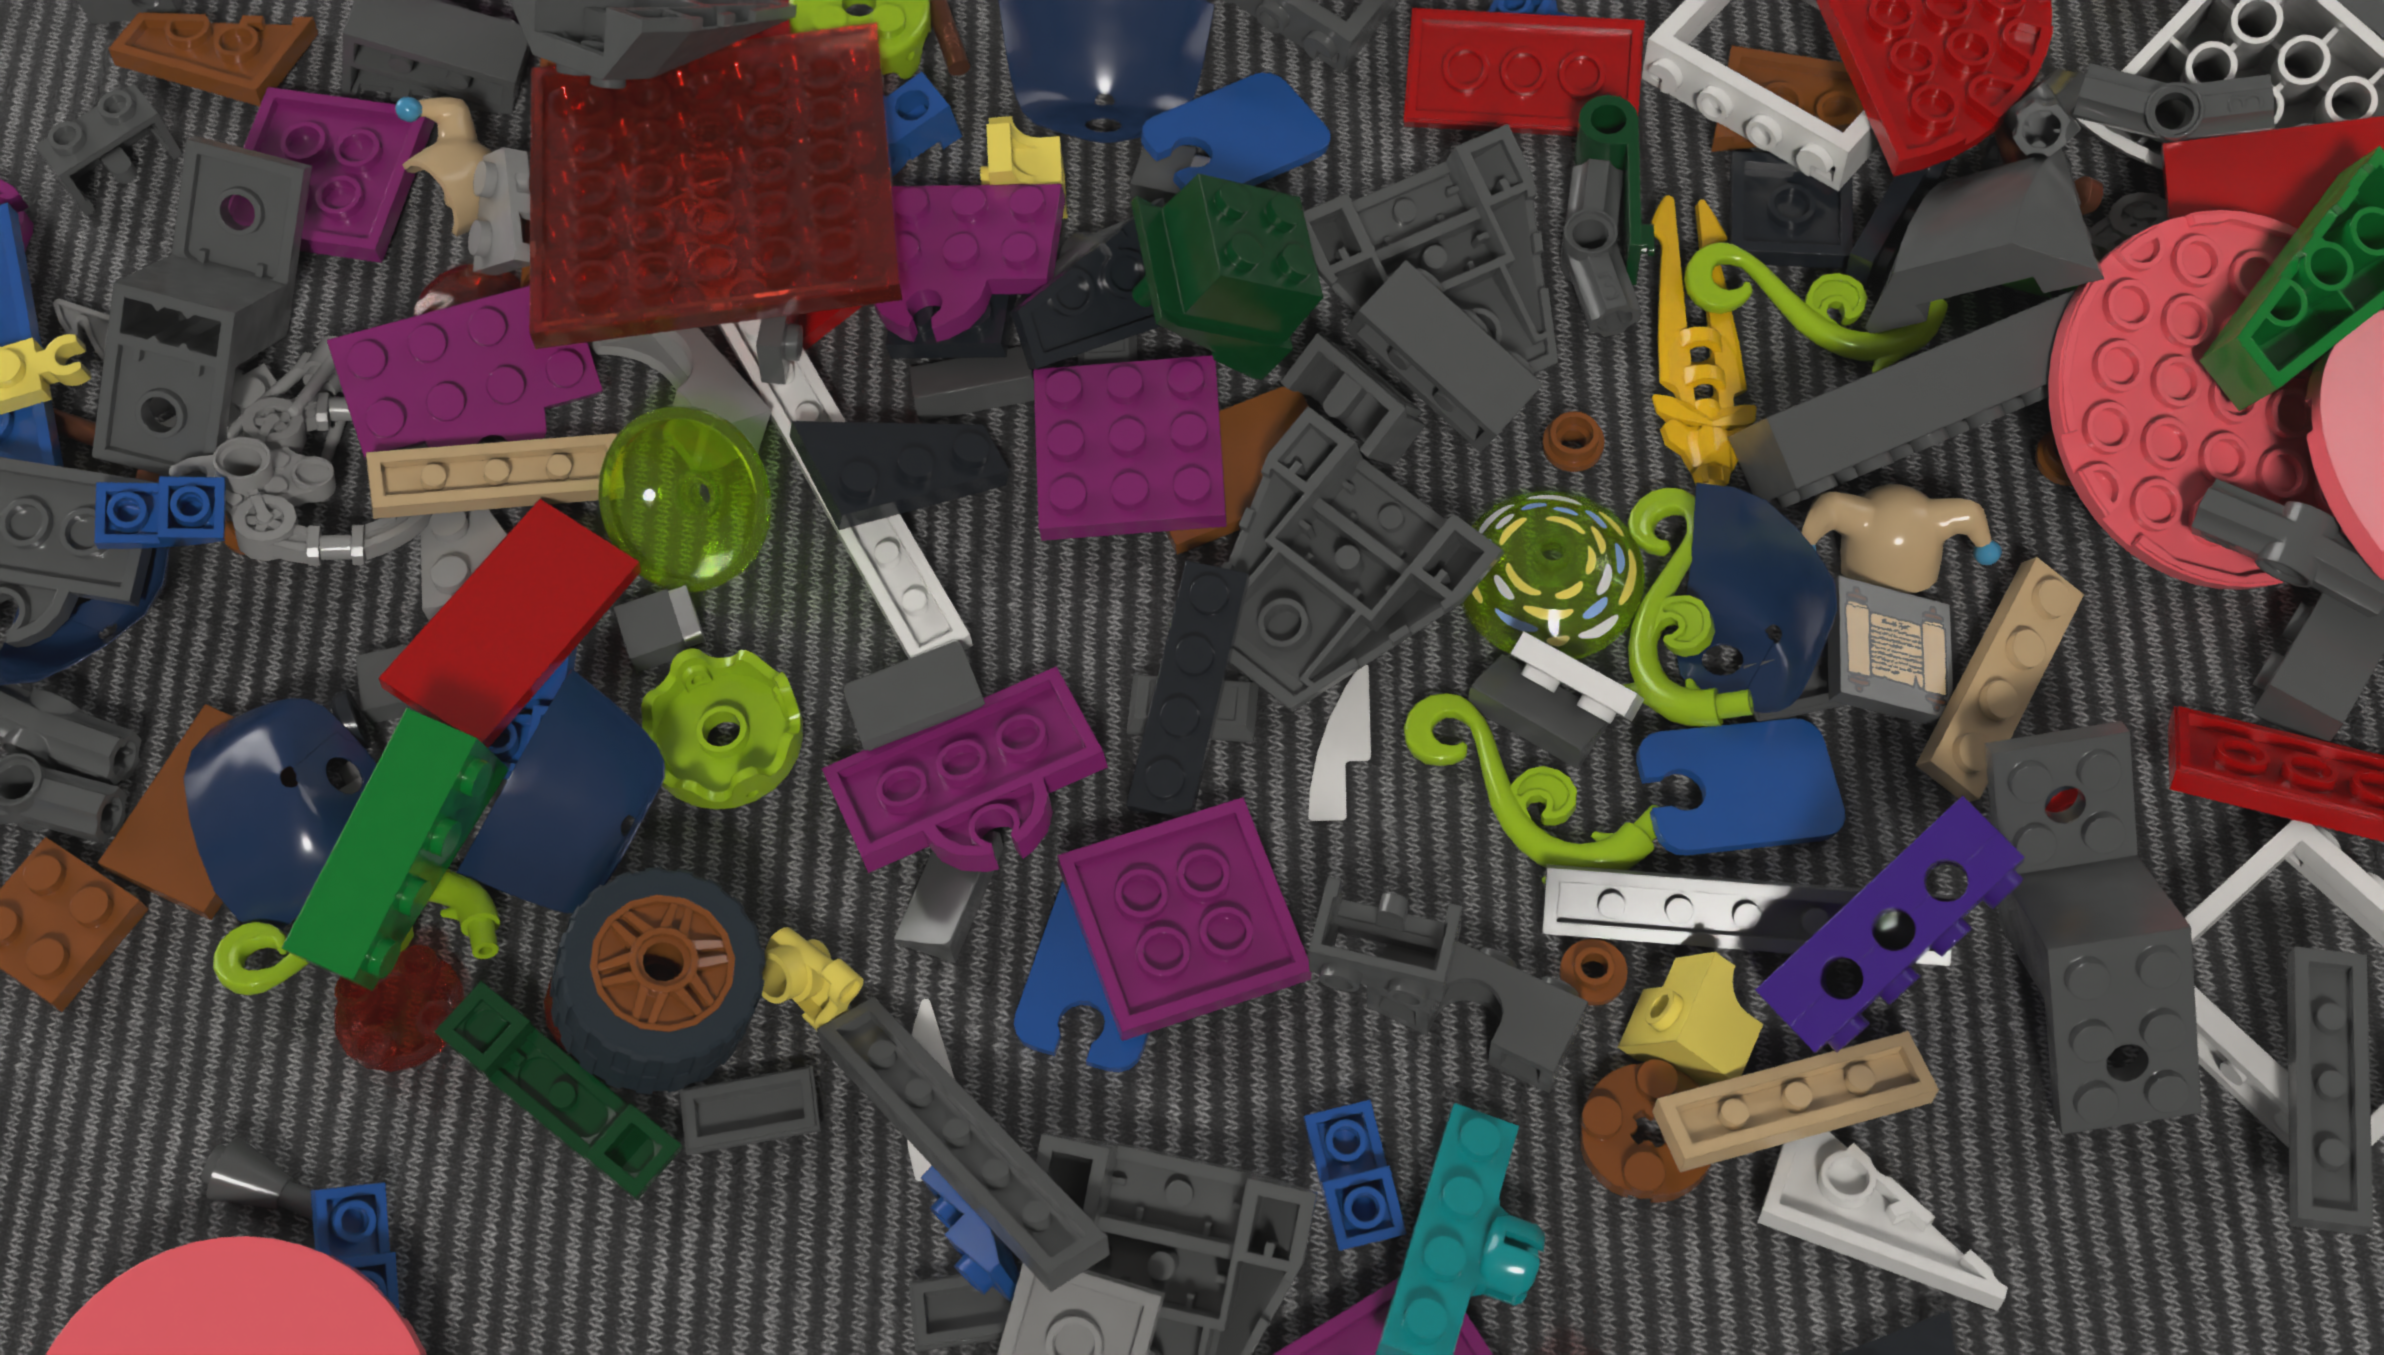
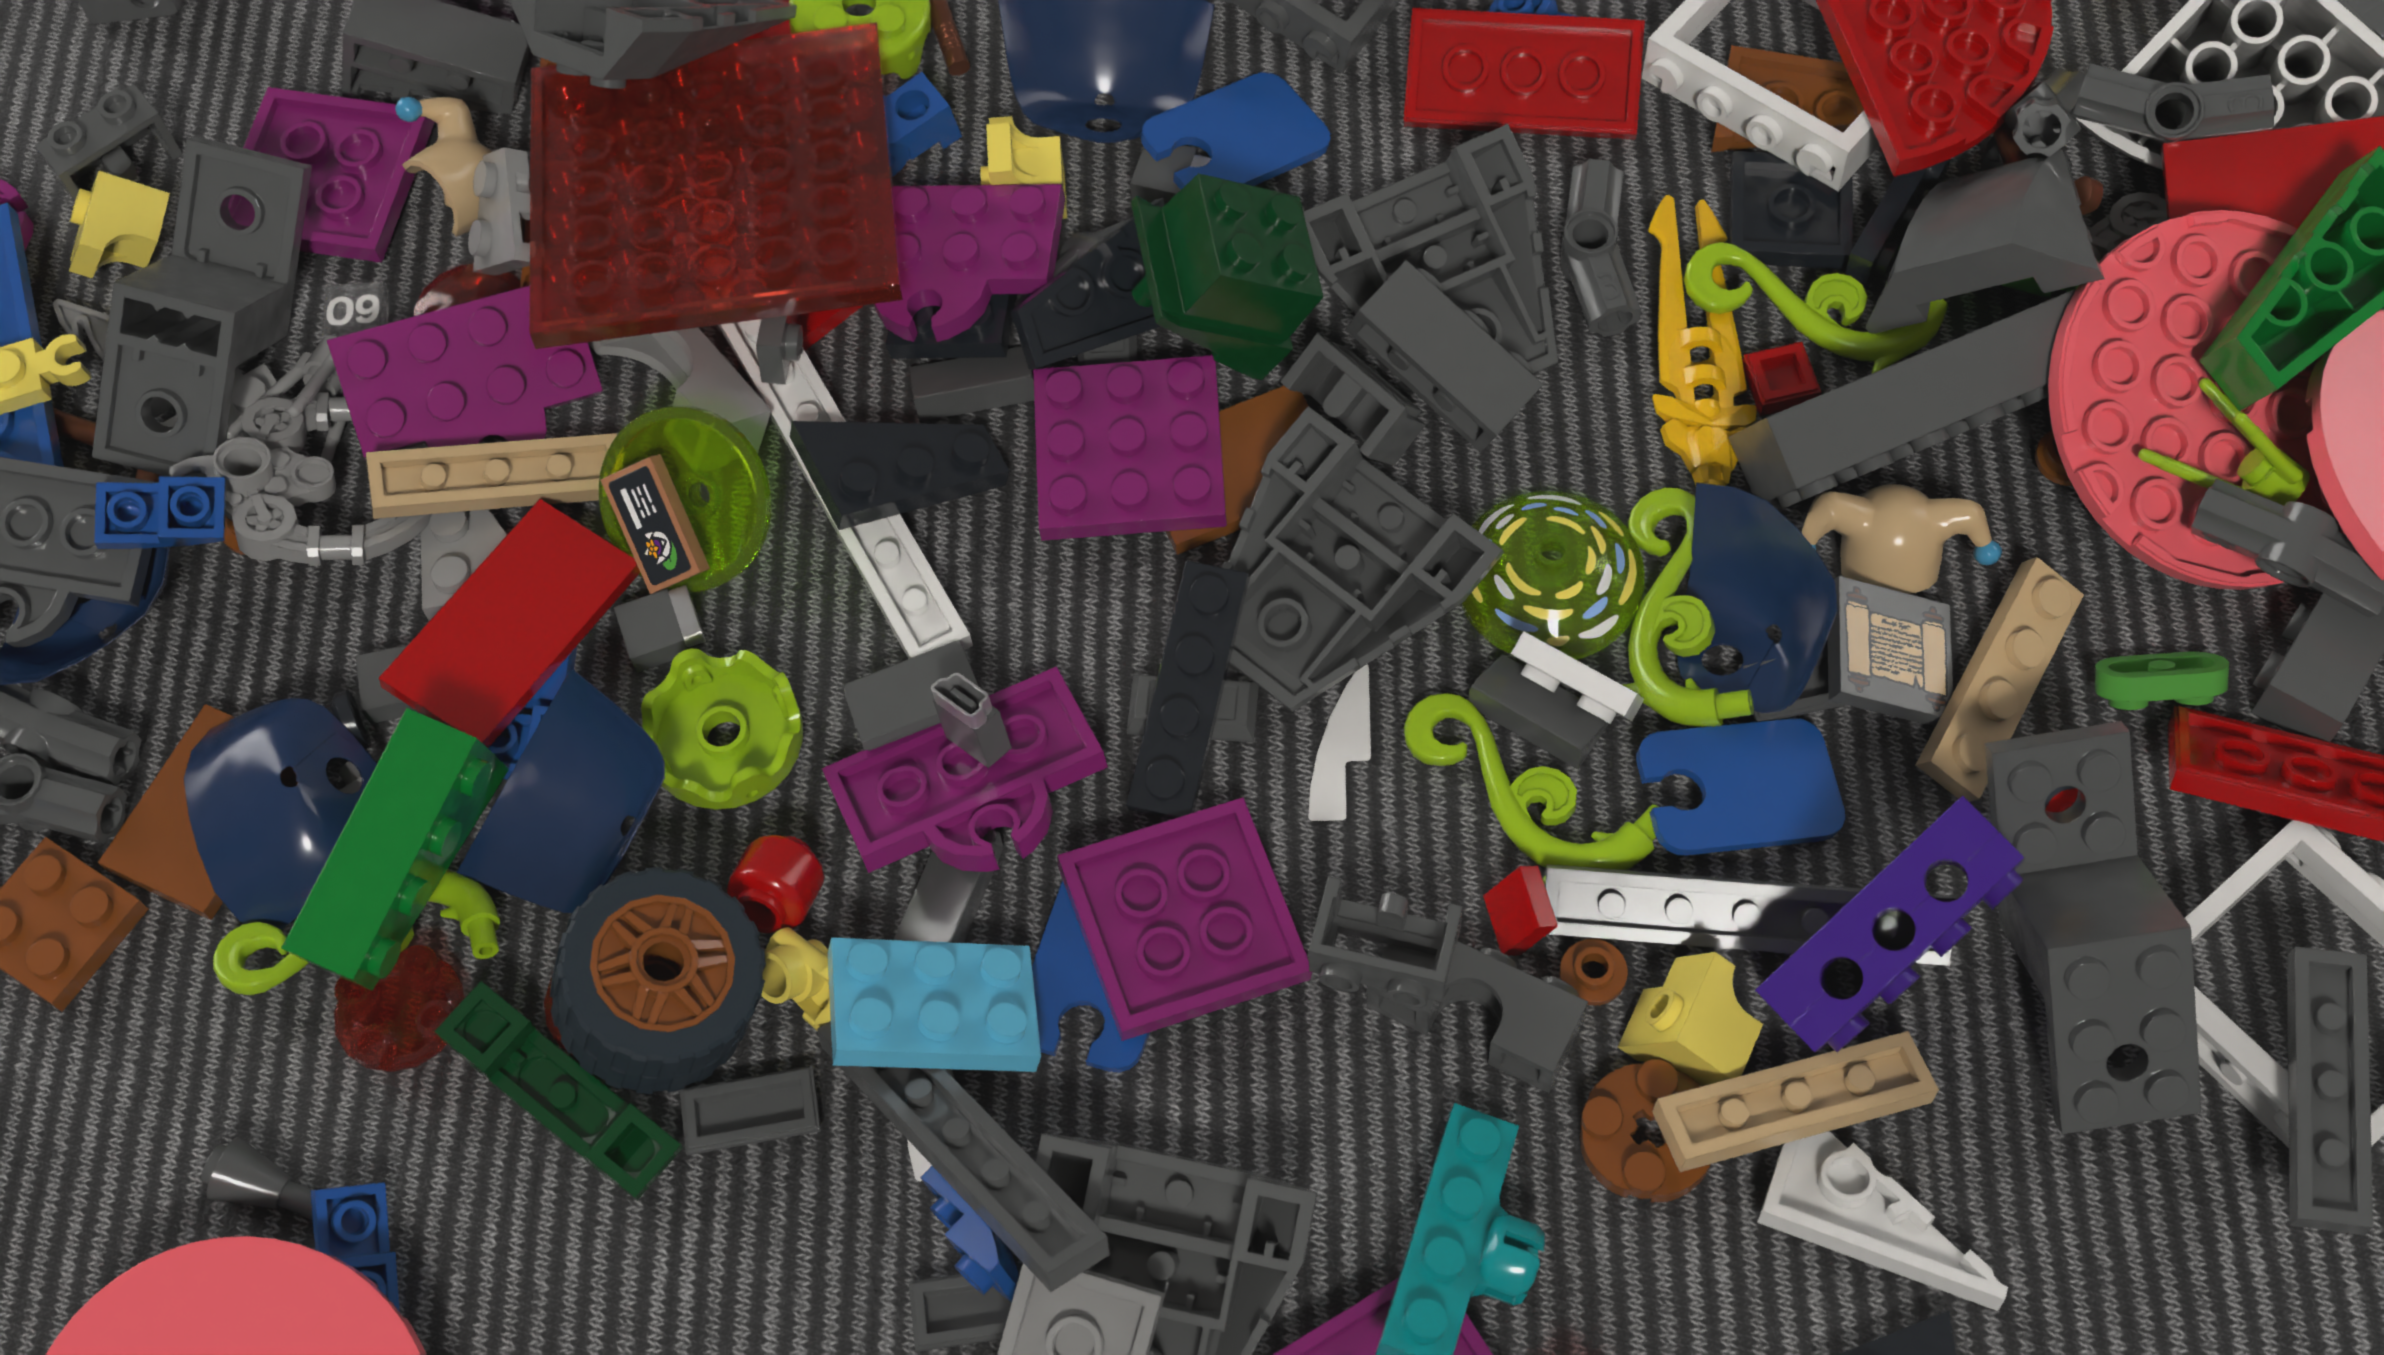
dark orange wing [108,12,319,107] -> none
blue slope [1303,1100,1407,1251] -> none
dark orange plate [1542,411,1605,472] -> none
dark green door [1574,95,1655,285] -> none
none -> light yellow brick [69,171,170,279]
none -> clear tile [322,281,390,337]
none -> tile [600,454,710,594]
none -> red head [727,835,825,933]
none -> medium azure plate [827,937,1041,1072]
none -> dark grey piece [931,673,1012,768]
none -> red tile [1483,866,1558,956]
none -> red tile [1742,342,1821,416]
none -> bright green plate [2095,651,2229,710]
none -> lime plant [2138,378,2310,506]

